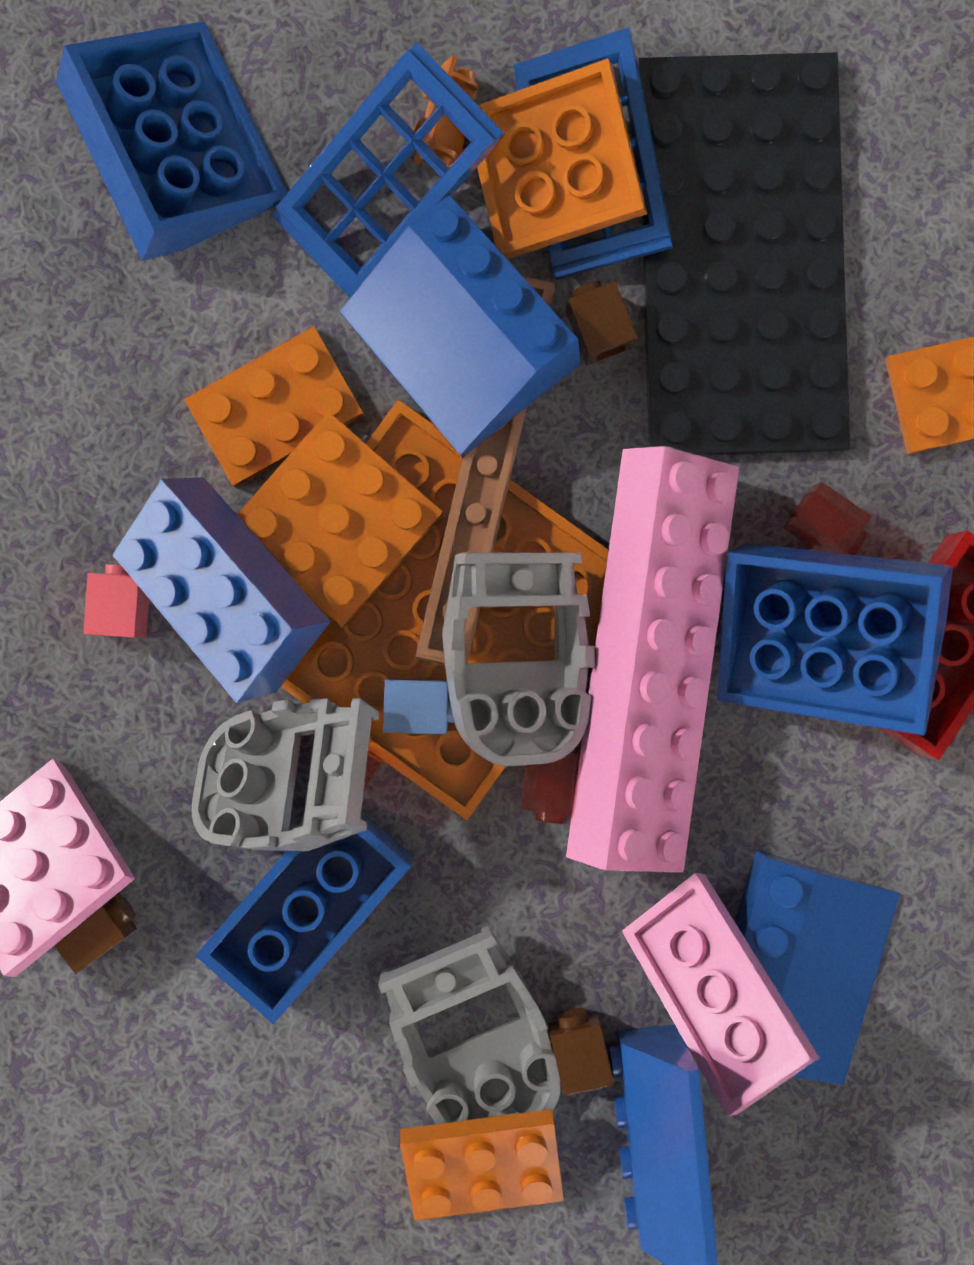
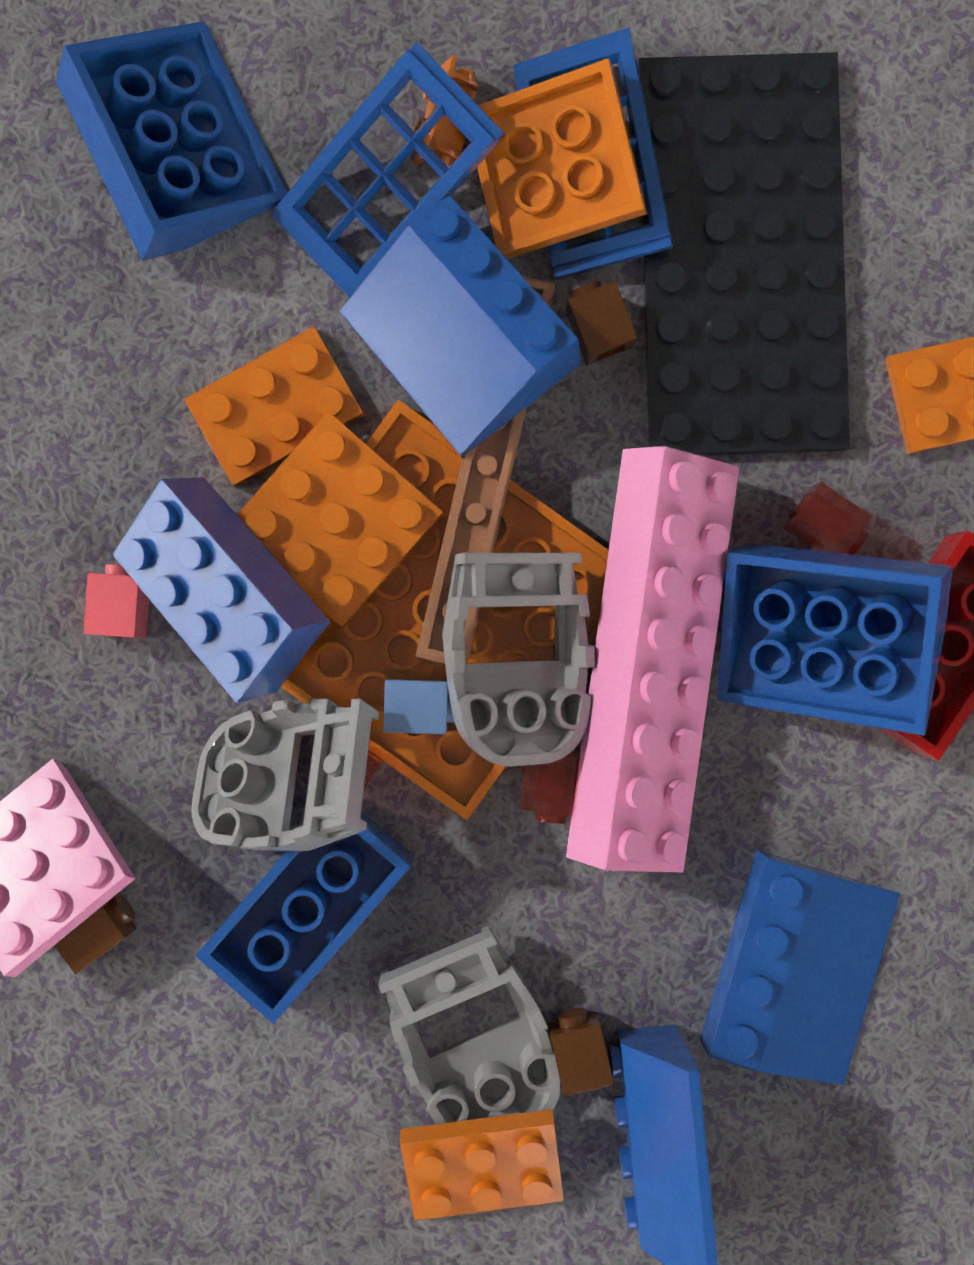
bright pink plate [622,873,819,1116] -> none

